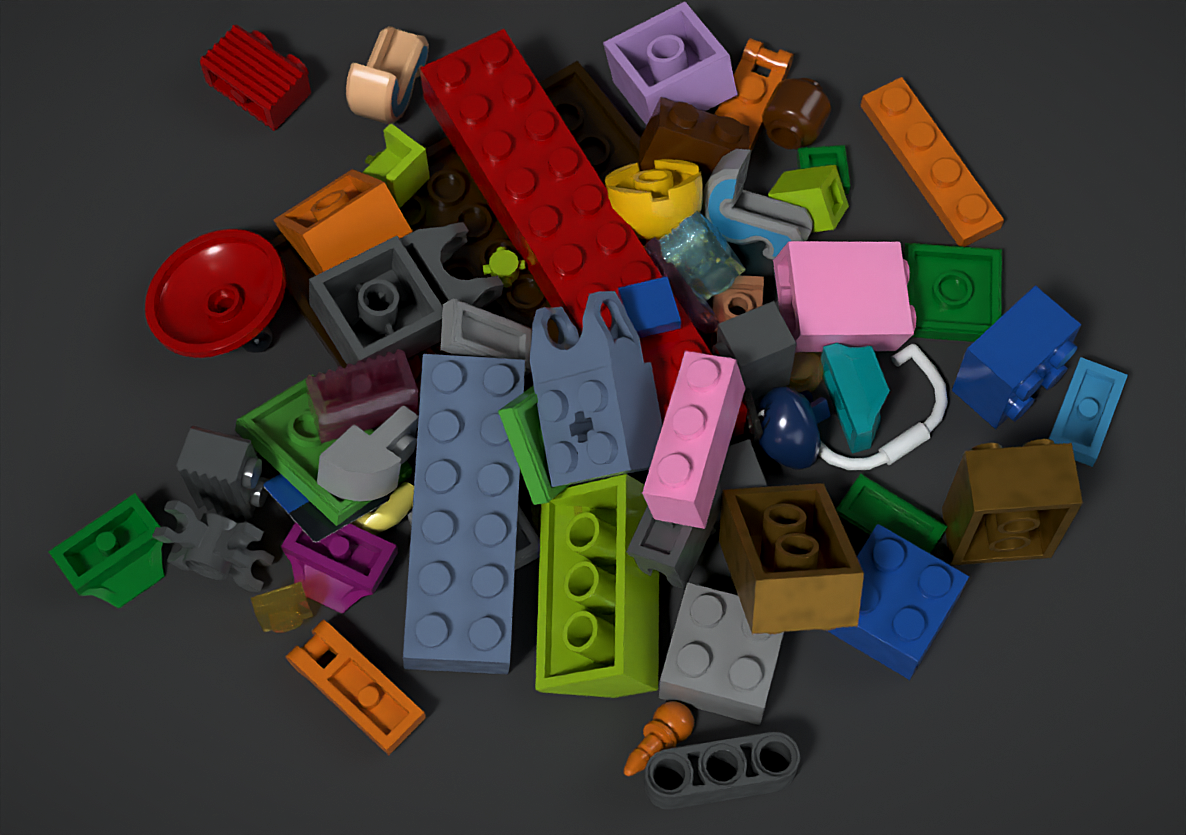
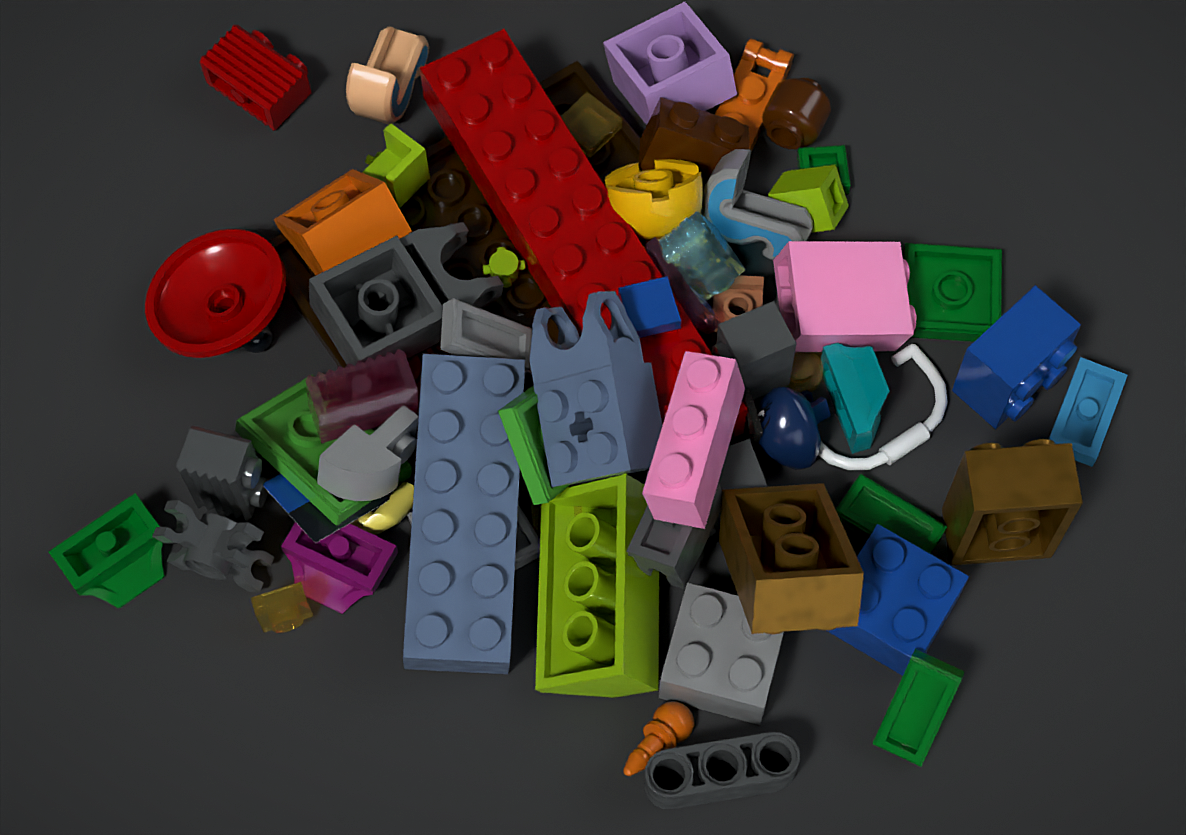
orange plate [285,620,426,755] -> none
orange plate [860,77,1004,247] -> none
none -> clear yellow tile [561,92,622,158]
none -> green tile [872,649,965,767]

